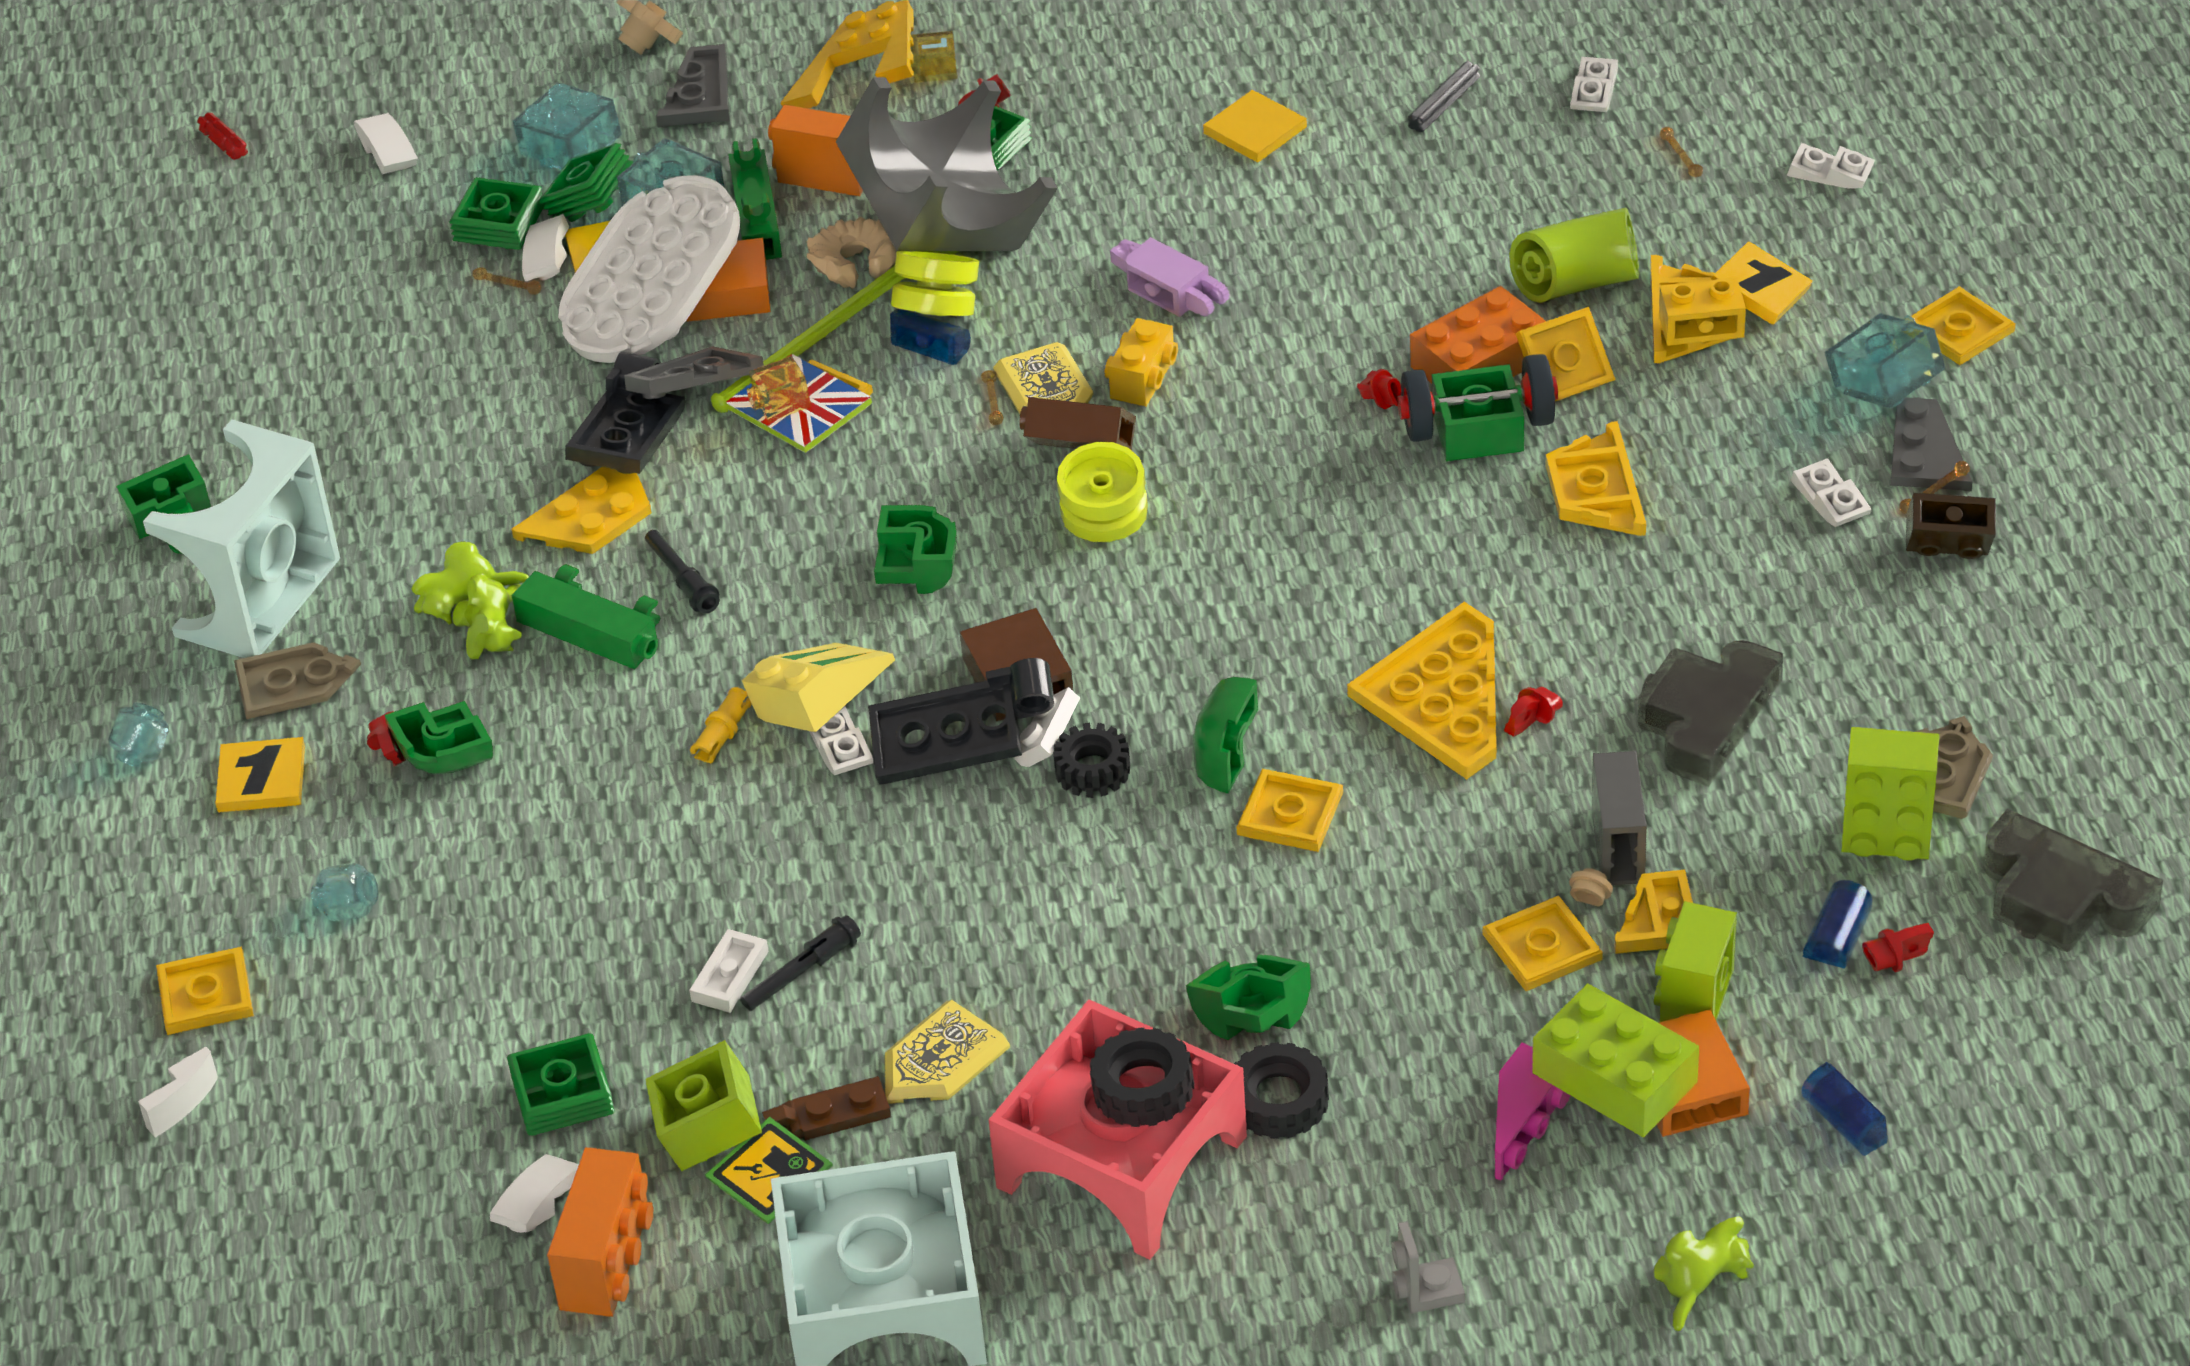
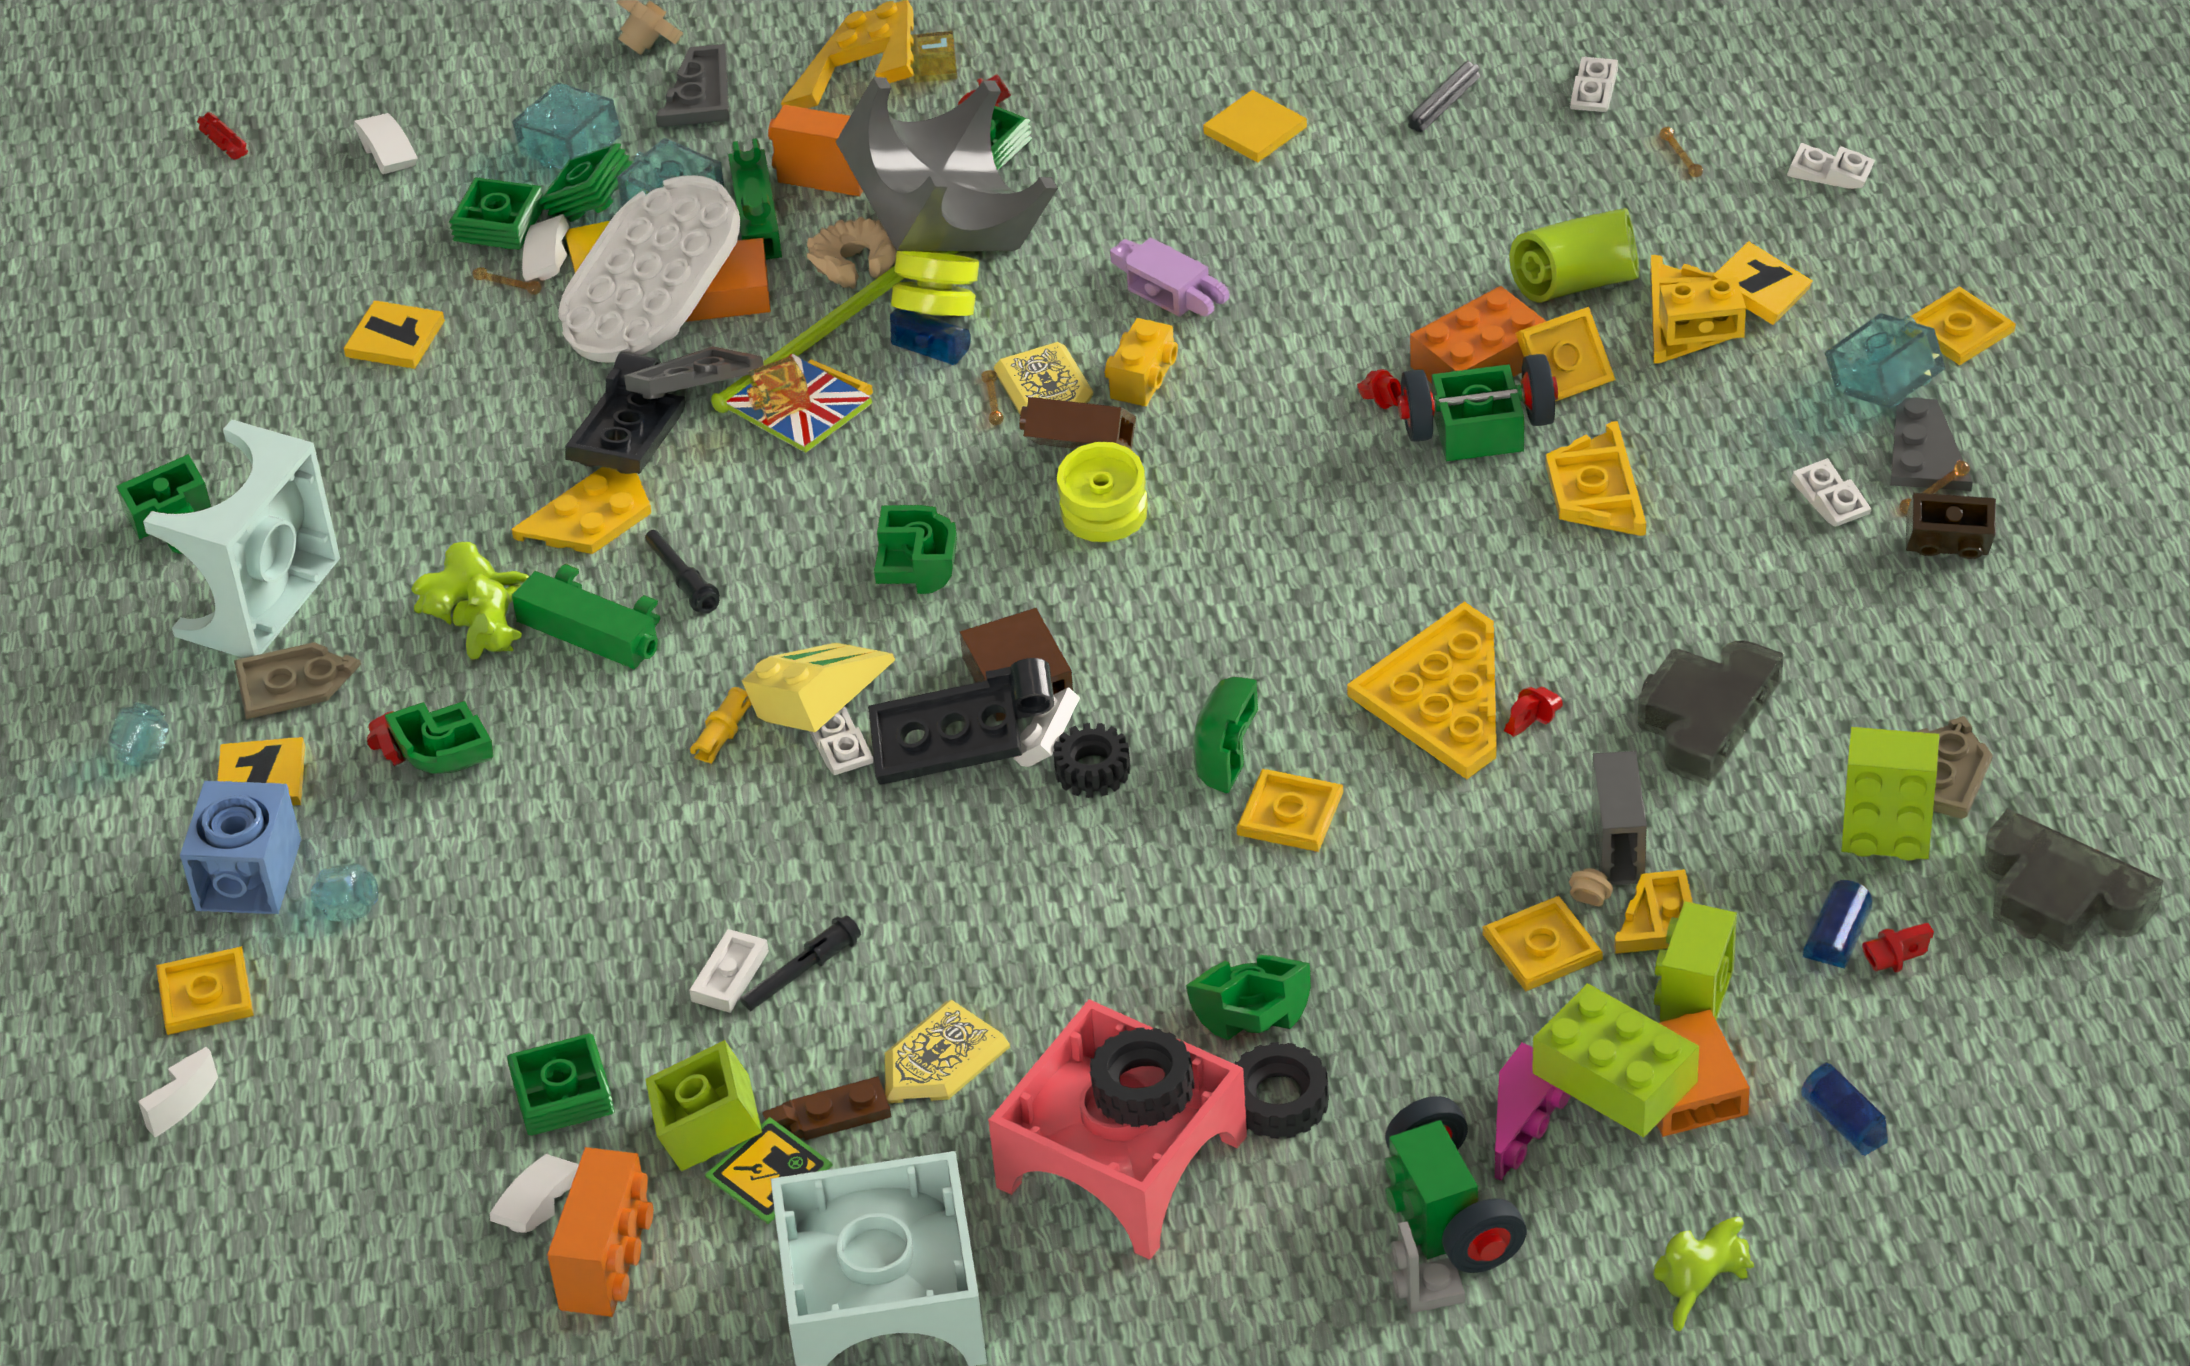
none -> medium blue brick [180,781,301,914]
none -> yellow tile [344,300,445,369]
none -> brick [1385,1096,1527,1273]

